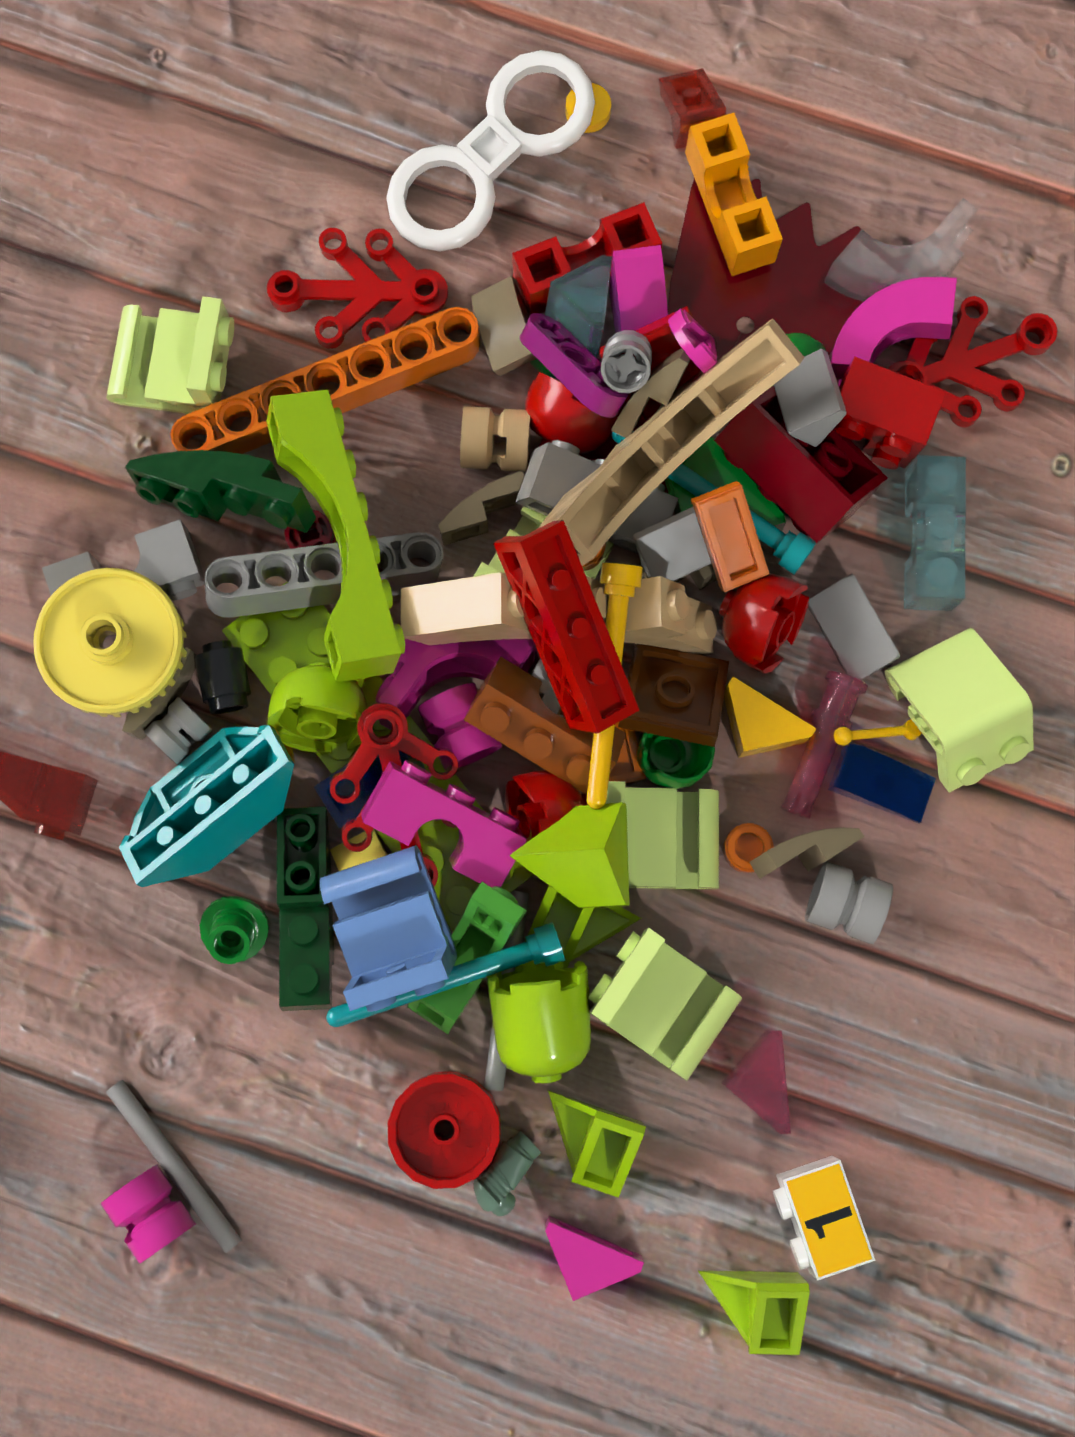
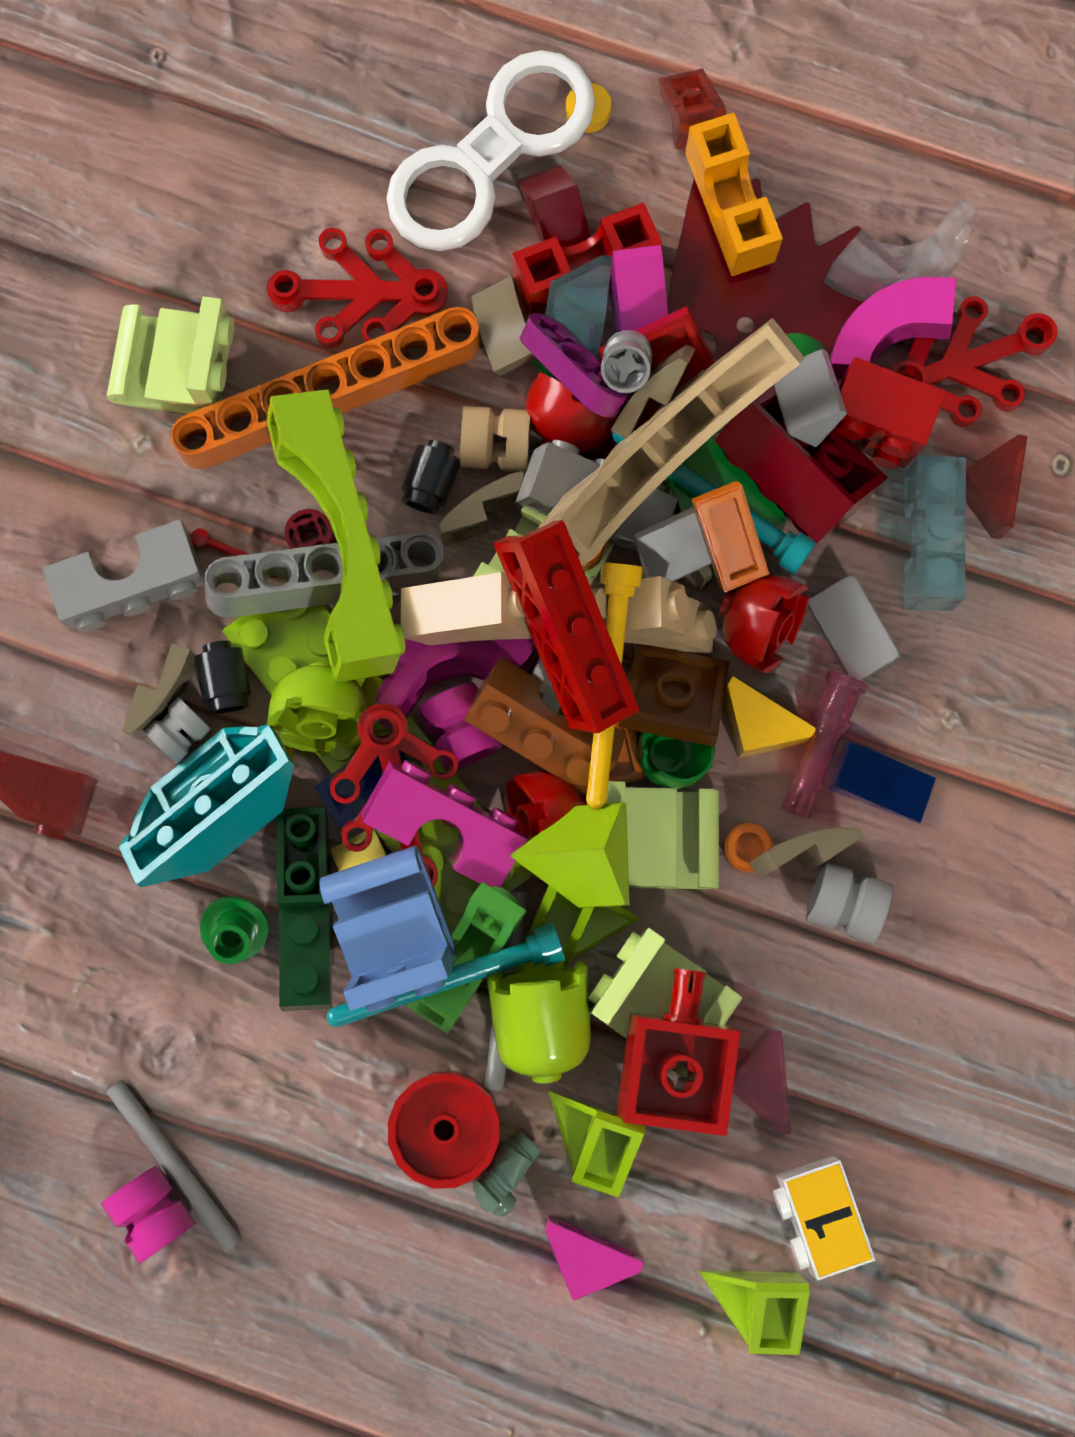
light yellow wheel [34,568,187,717] -> none
dark green slope [125,450,316,533] -> none
dark pink tile [668,308,717,374] -> none
yellow hinge [833,719,922,746] -> none
yellowish green piece [885,628,1034,793] -> none
none -> red hinge [190,528,279,578]
none -> black brick [401,440,460,515]
none -> dark red slope [517,165,591,247]
none -> red brick [616,968,740,1136]
none -> clear red slope [952,434,1028,540]

